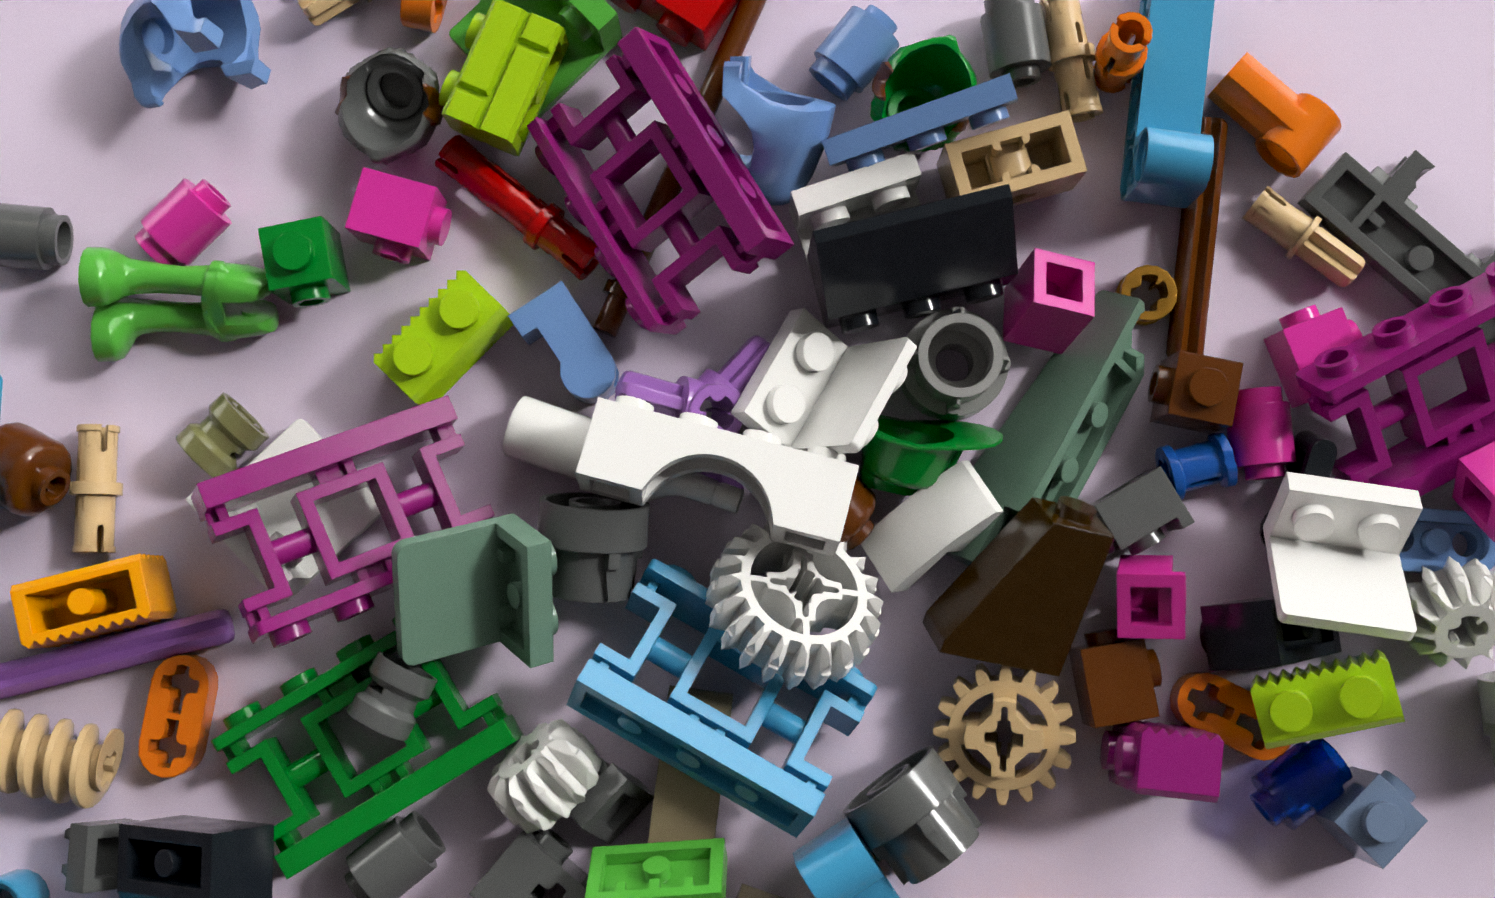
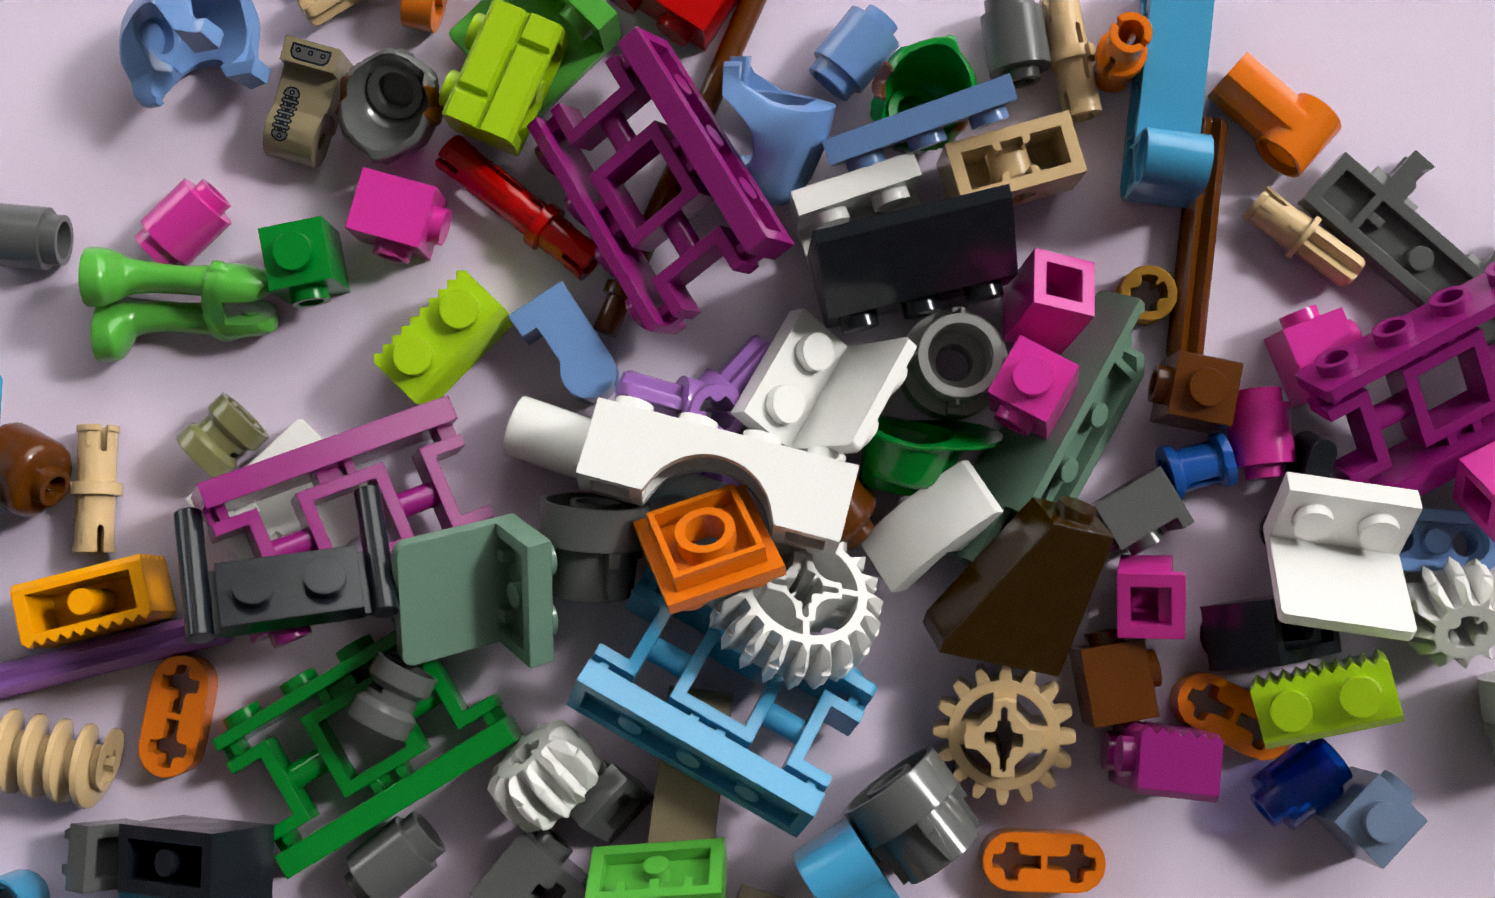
none -> black plate [173,485,400,644]
none -> dark tan leg [263,35,353,169]
none -> orange piece [633,484,787,615]
none -> orange beam [978,828,1106,893]
none -> dark pink brick [987,335,1079,440]

